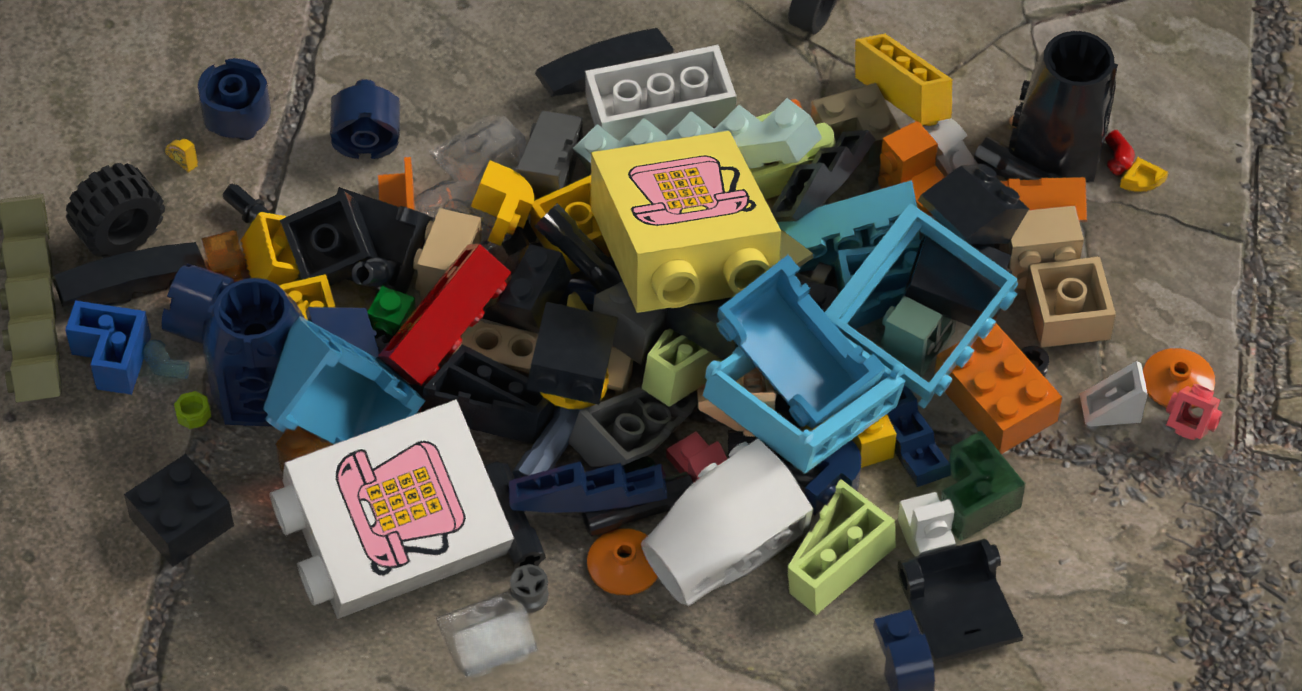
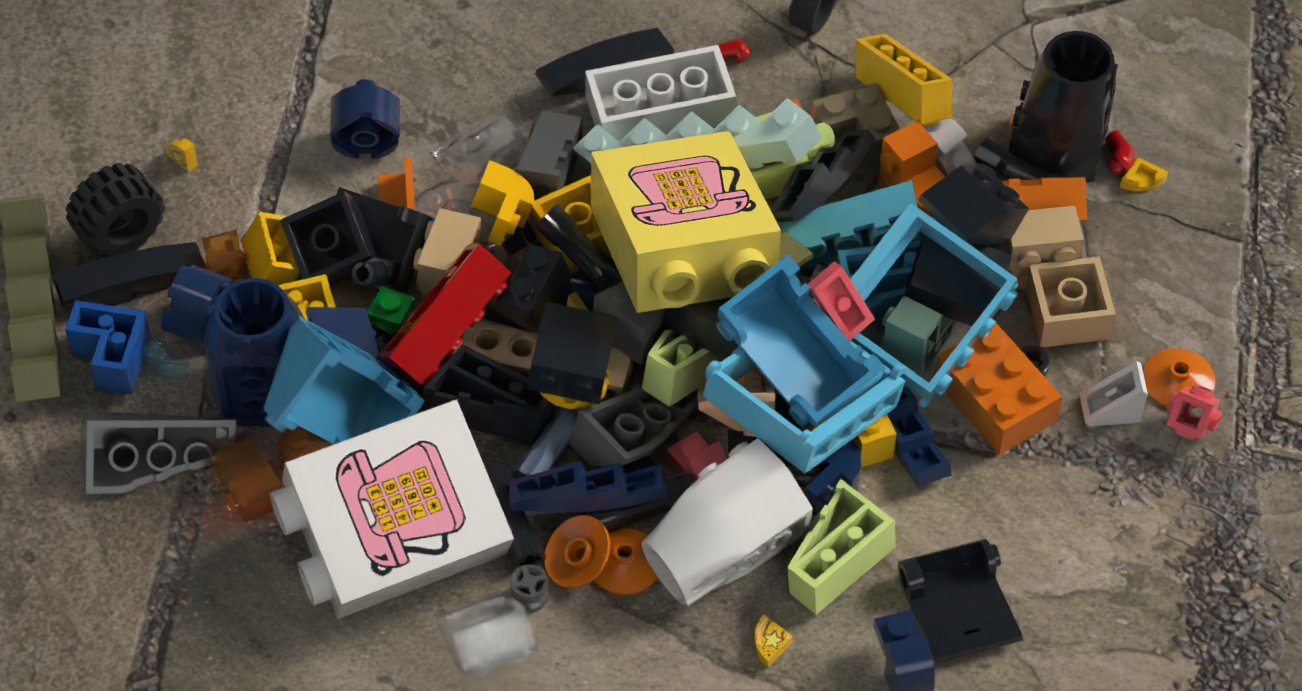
black brick [124,454,234,567] -> none
lime tile [174,391,211,429] -> none
dark blue brick [198,58,271,140] -> none
black axle [222,183,272,224] -> none
white brick [897,492,956,556] -> none
clear green brick [941,430,1026,542] -> none
none -> dark grey wedge [81,412,236,494]
none -> clear orange brick [208,436,282,523]
none -> orange dish [544,515,610,589]
none -> red arm [717,38,751,62]
none -> yellow tile [755,614,793,668]
none -> coral slope [807,262,875,341]

